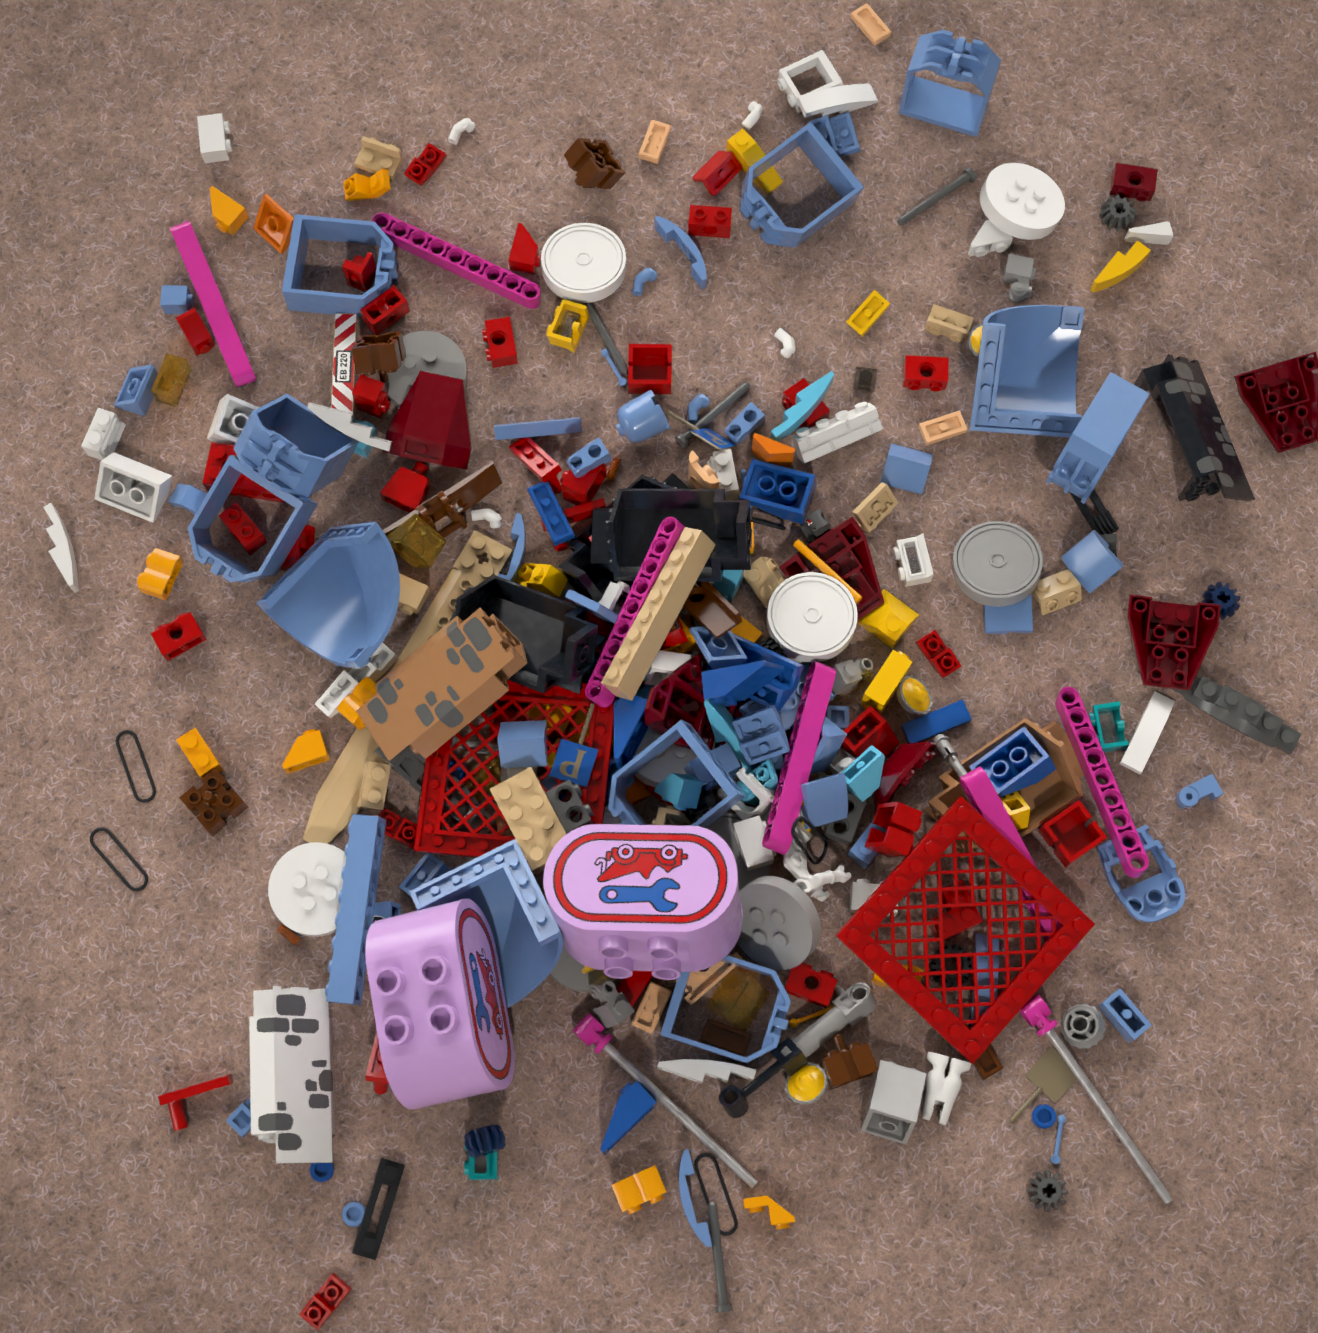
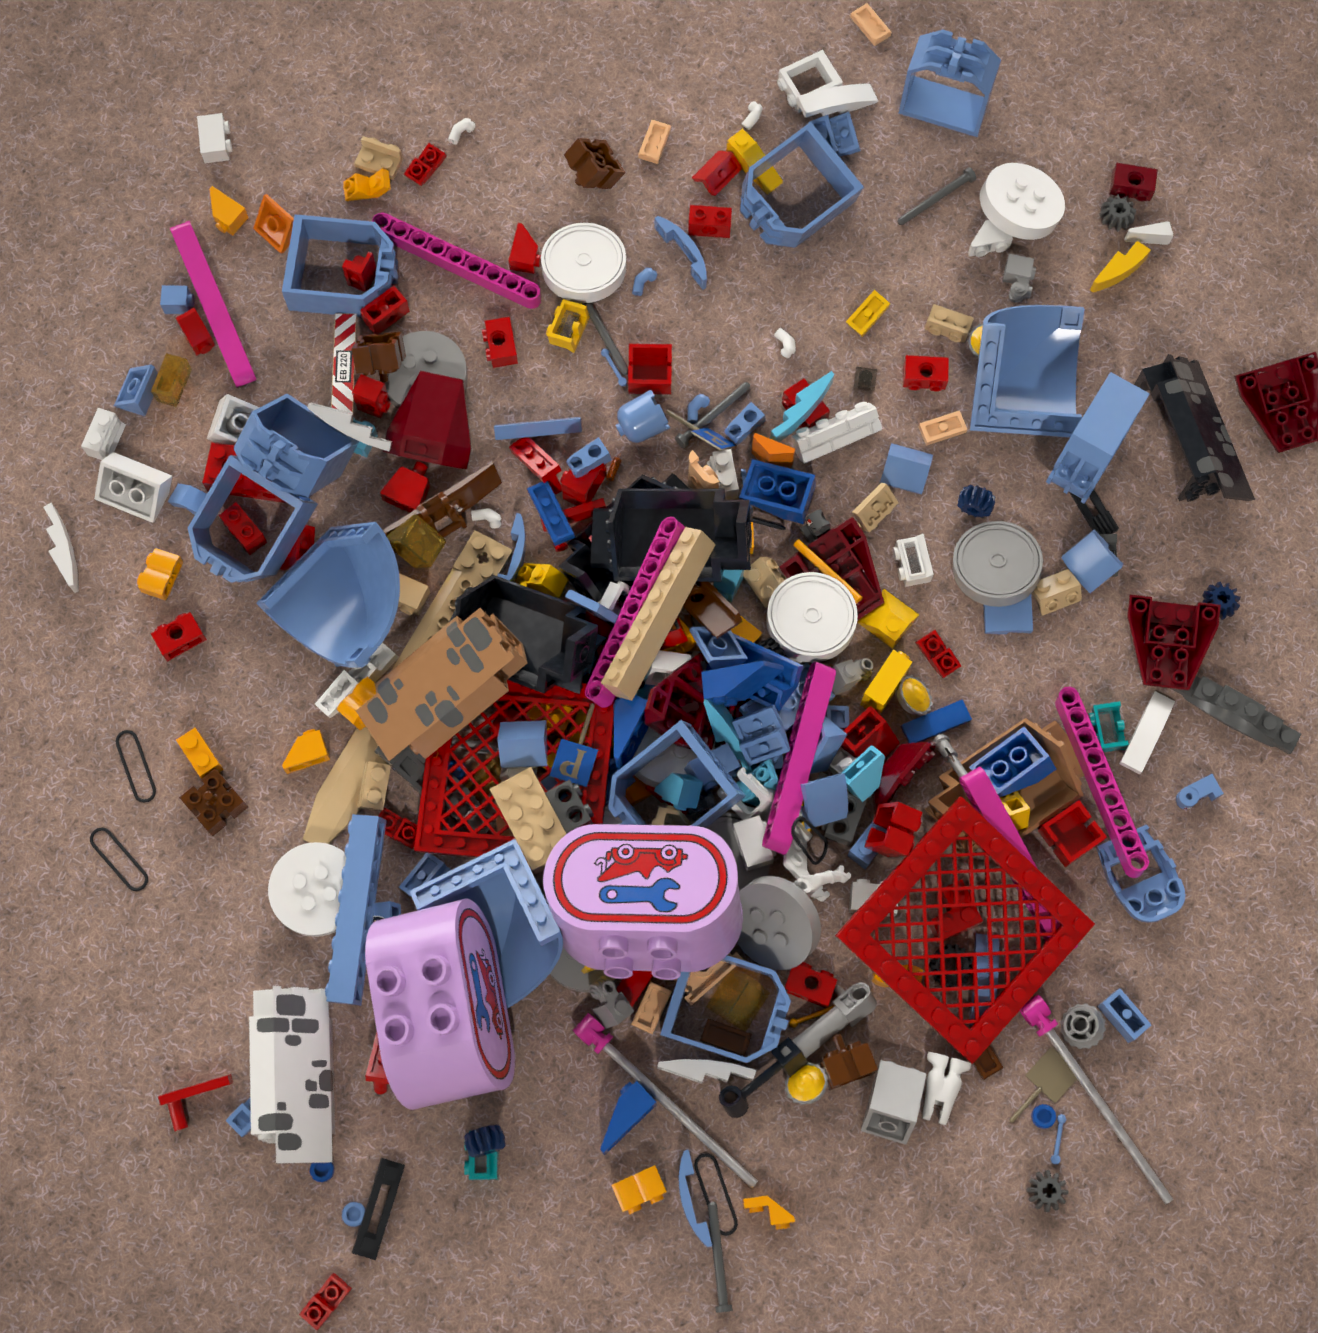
orange piece [275,922,302,947] -> none
none -> dark blue gear [957,485,996,518]

